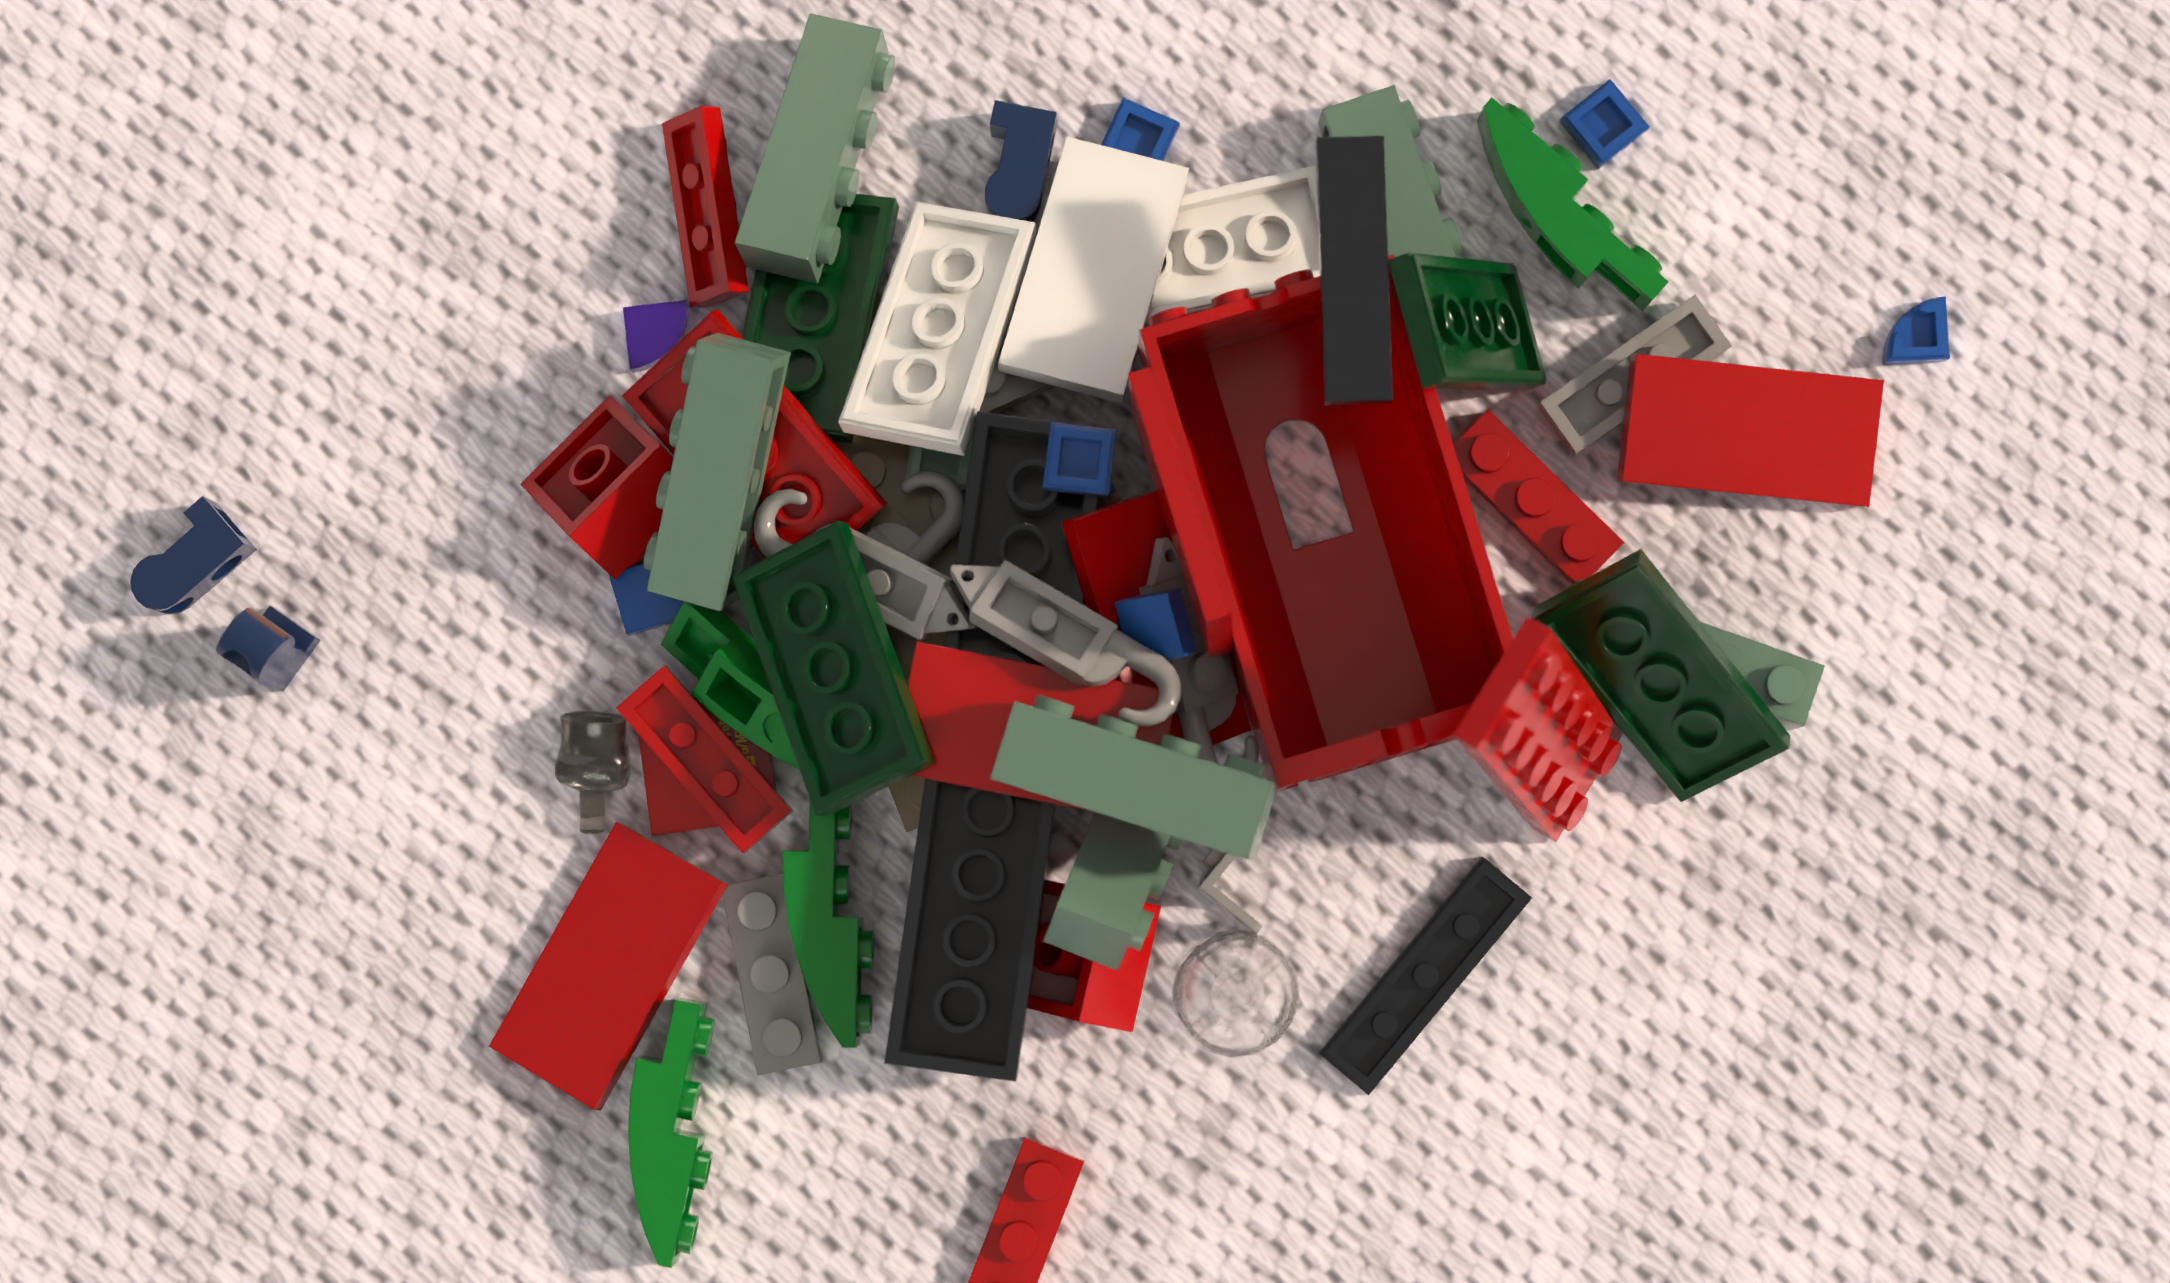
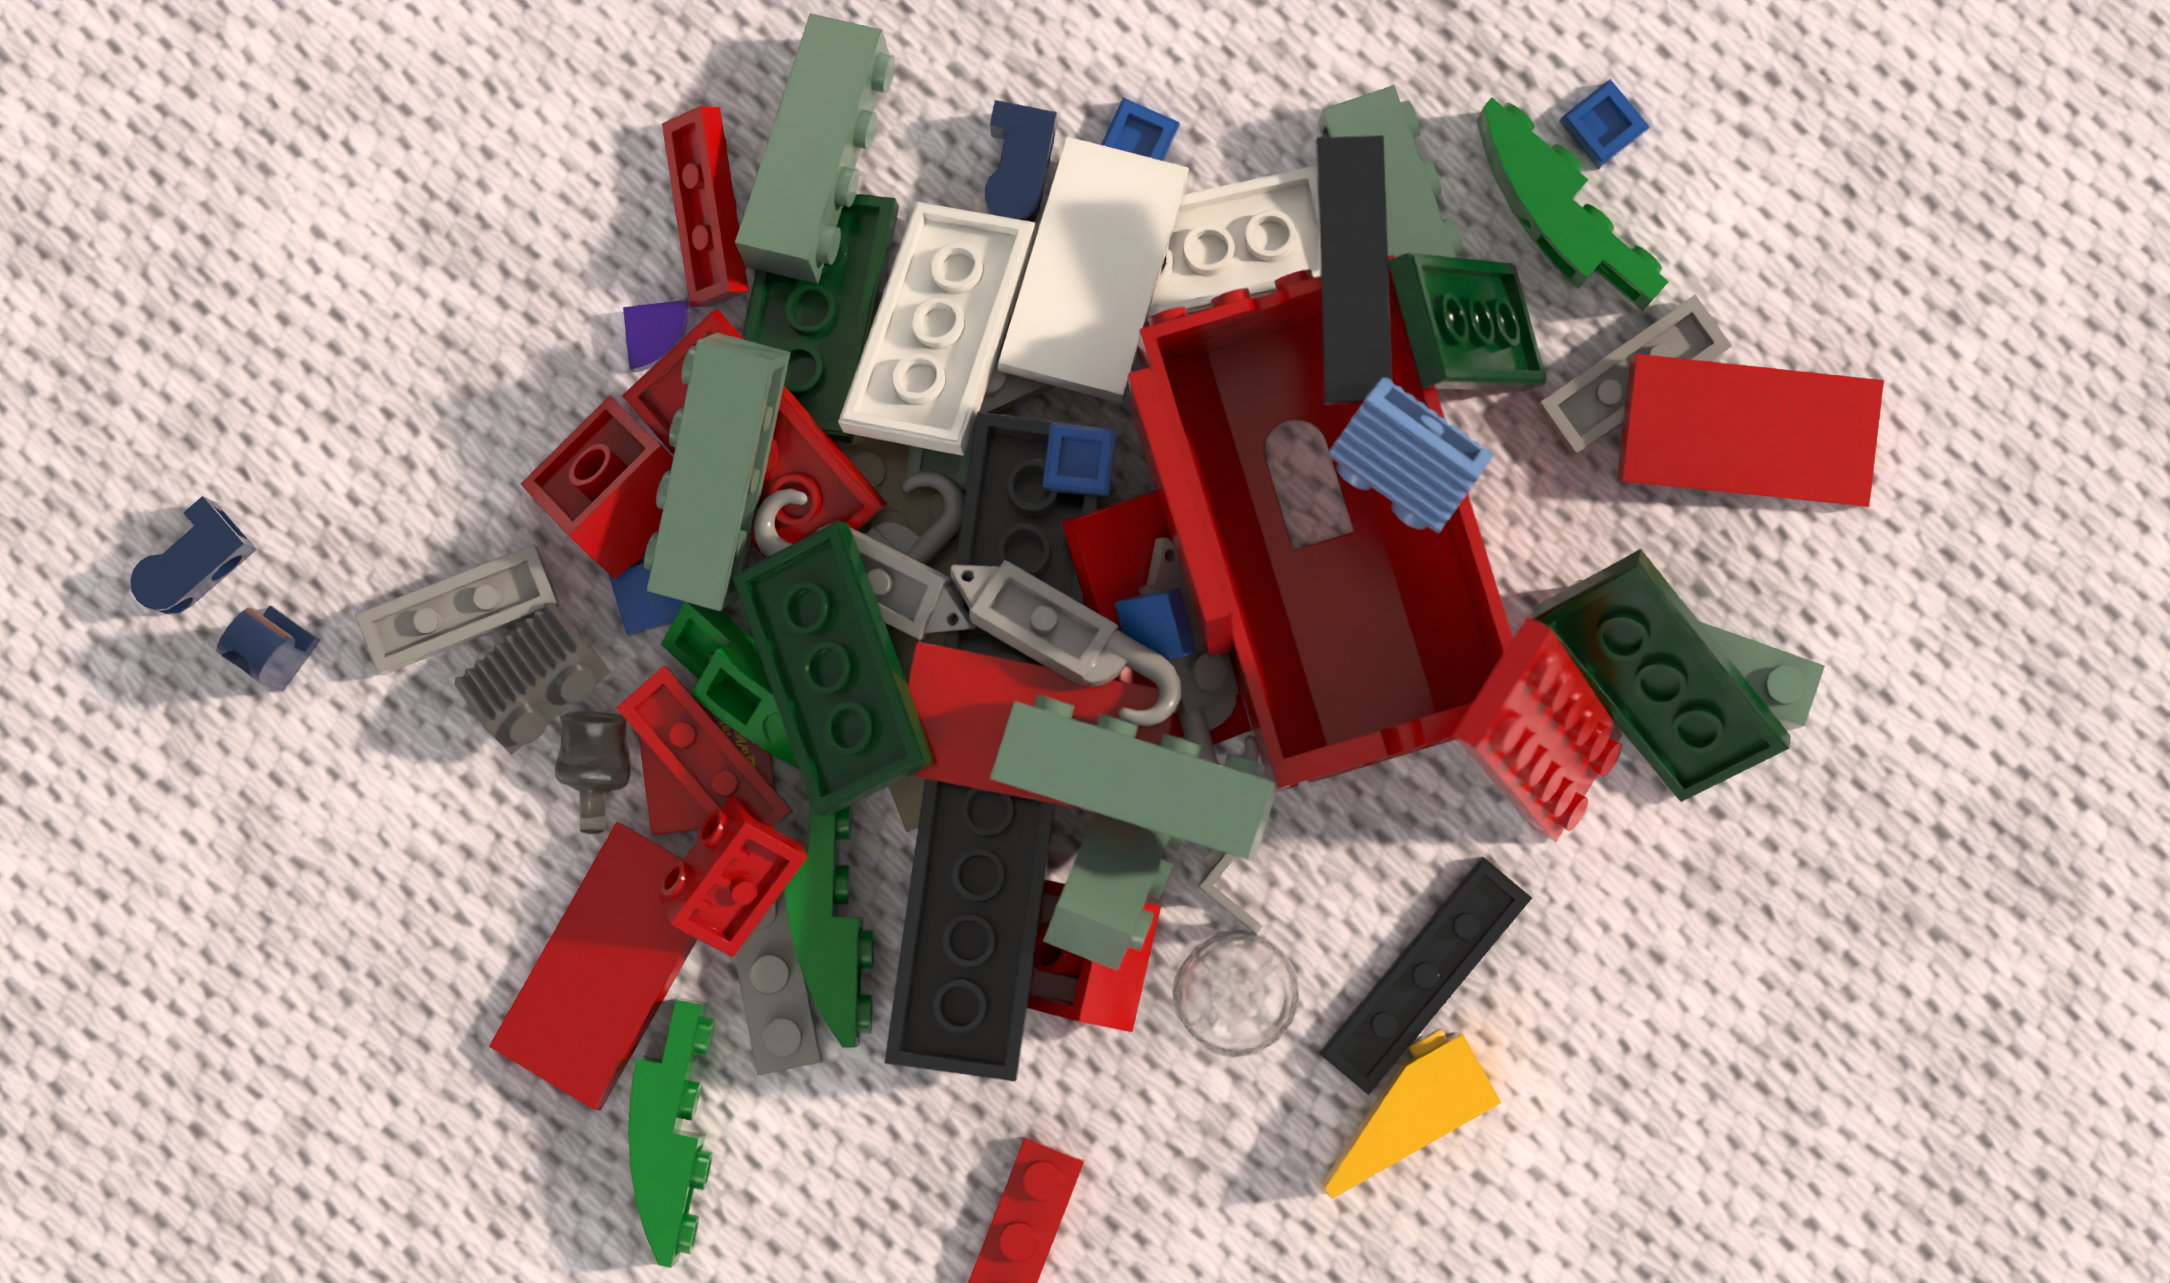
red plate [1453,410,1625,584] -> none
blue tile [1882,296,1950,365] -> none
none -> light grey plate [355,544,560,676]
none -> dark grey brick [454,602,611,755]
none -> red bracket [659,795,808,957]
none -> yellow slope [1321,1028,1502,1199]
none -> medium blue brick [1327,377,1494,533]

